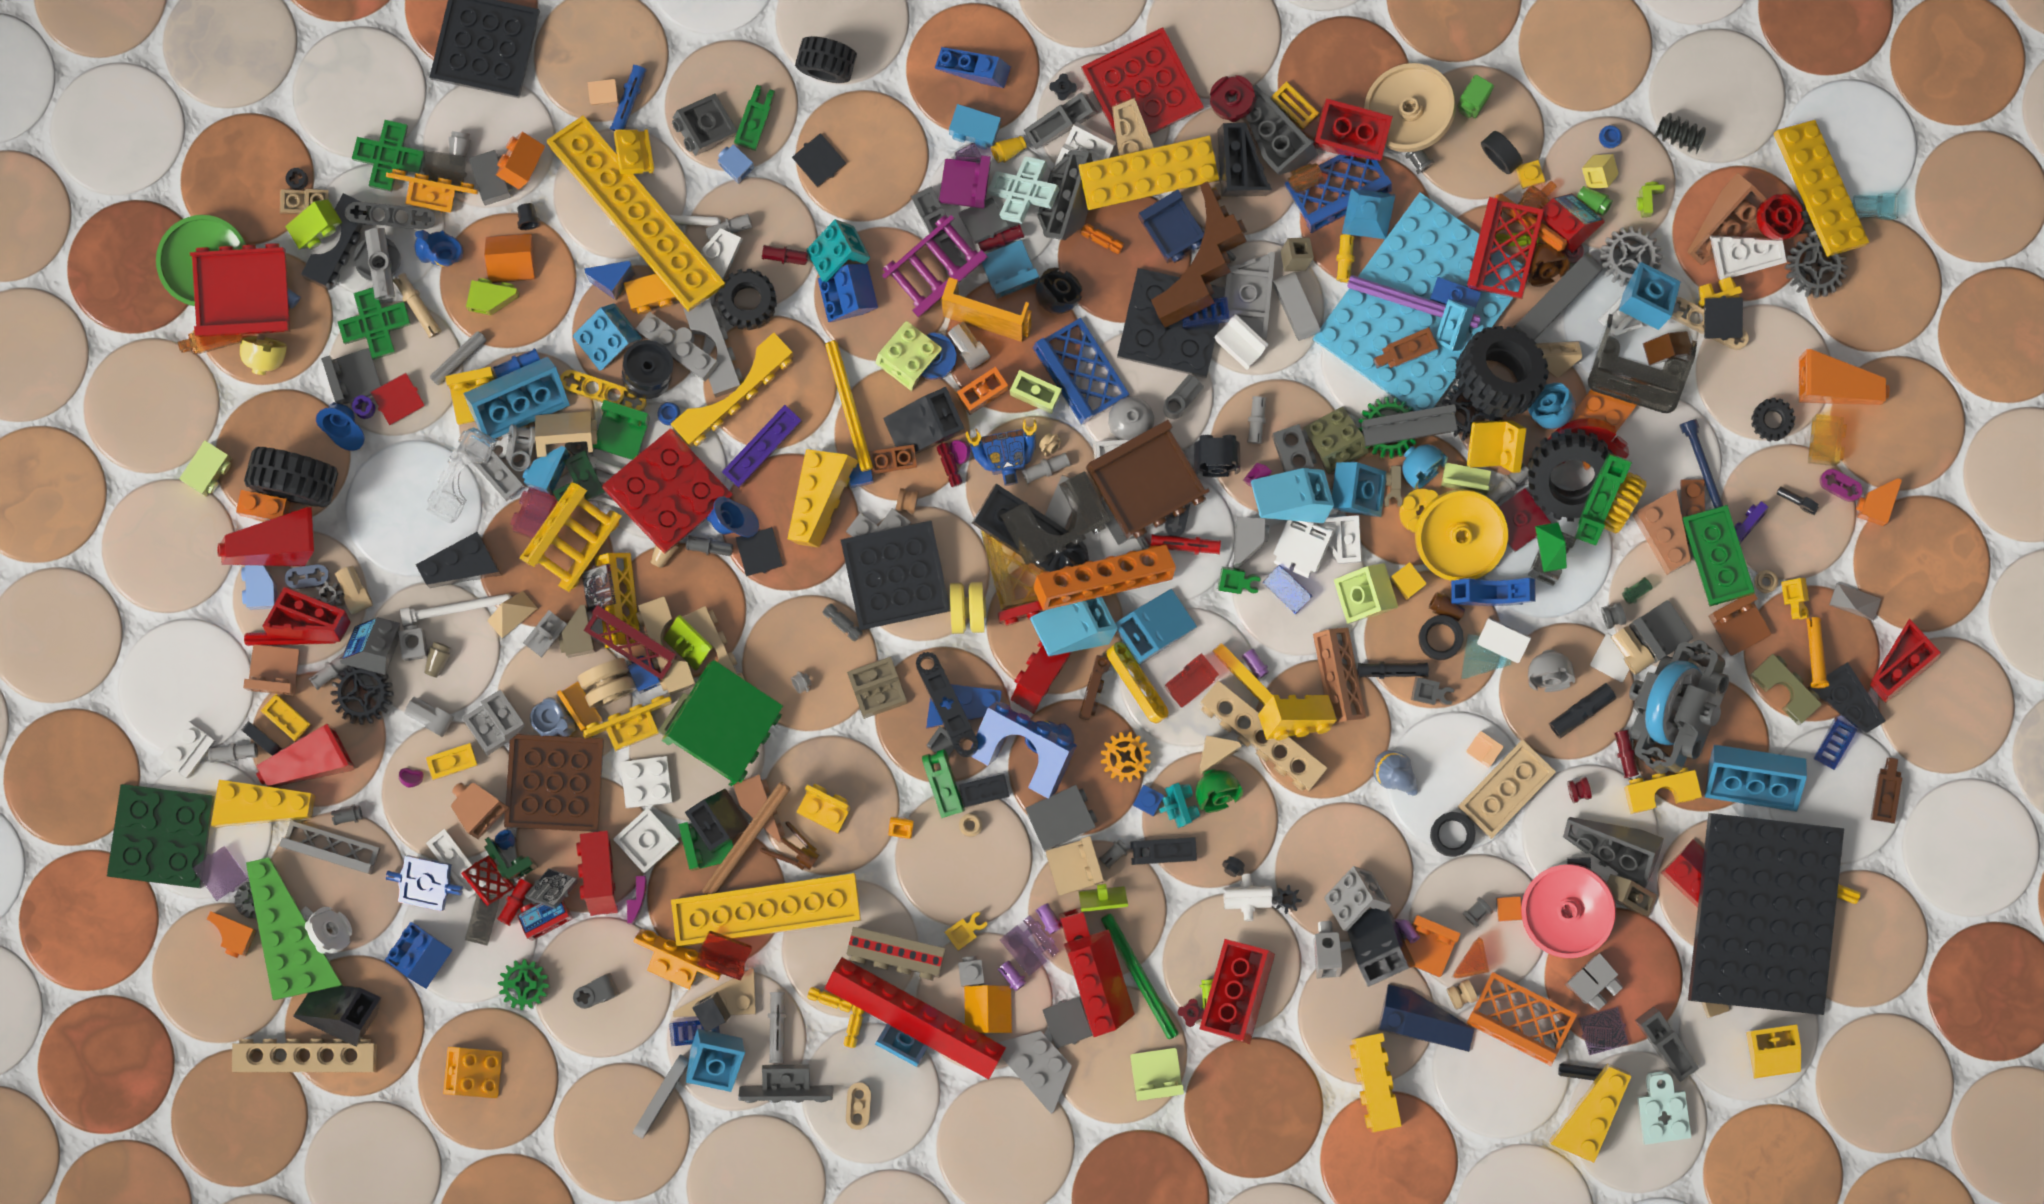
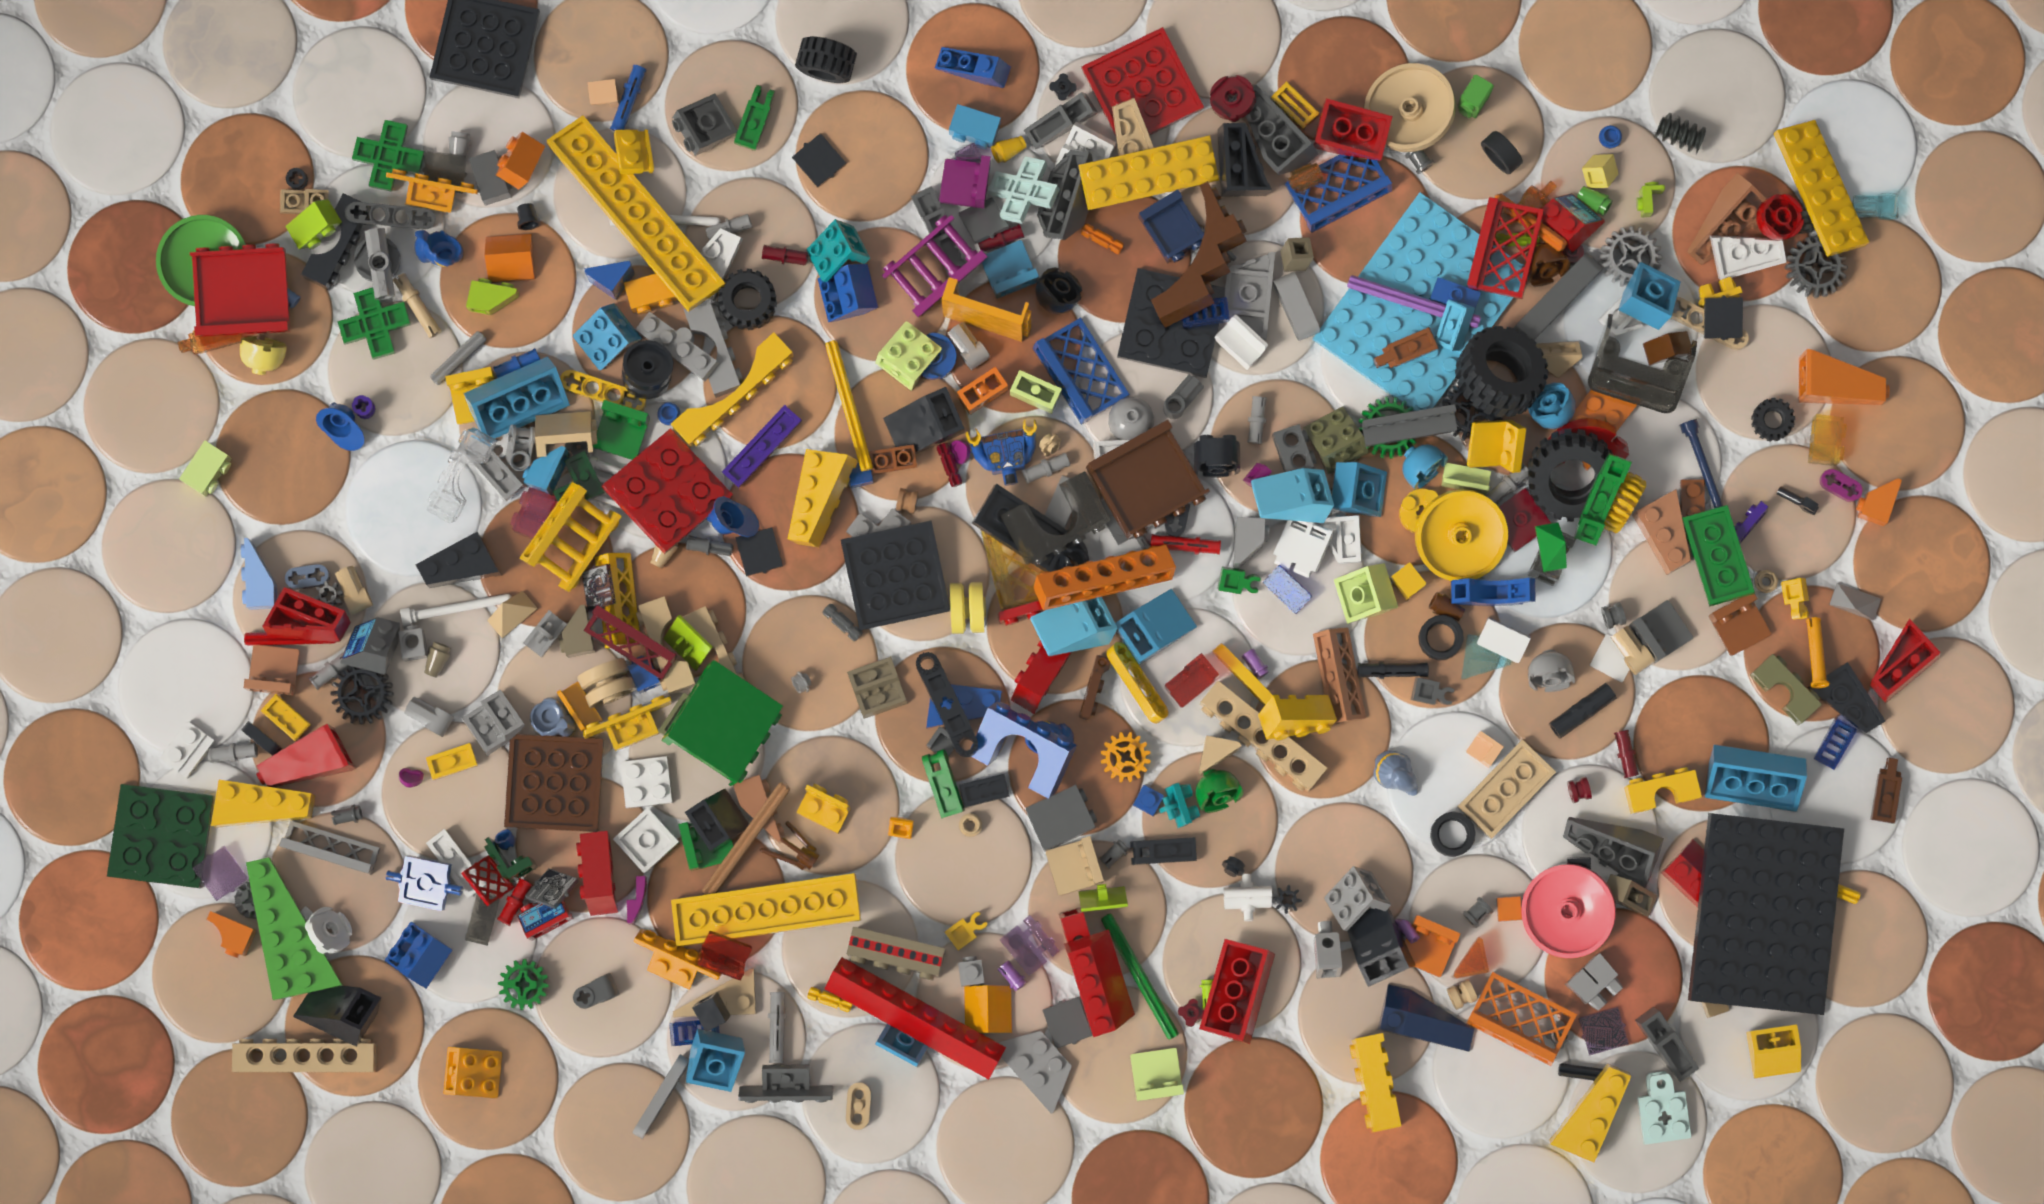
red slope [217,507,314,566] -> none
orange brick [236,490,291,521] -> none
black tyre [244,446,338,508] -> none
dark grey bracket [321,348,381,405] -> none
red piece [371,373,425,425] -> none
nougat torso [451,782,509,839] -> none
medium blue brick [717,144,754,184] -> none
yellow axle [843,1005,865,1048] -> none
medium lavender pin [1035,903,1062,934] -> none
yellow pin [1336,234,1355,283] -> none
dark azure slope [1342,188,1396,239] -> none
dark tan plate [1384,466,1402,507] -> none
yellow plate [1516,160,1545,190] -> none
clear green pin [1622,577,1653,604] -> none
dark grey piece [1629,640,1729,774] -> none

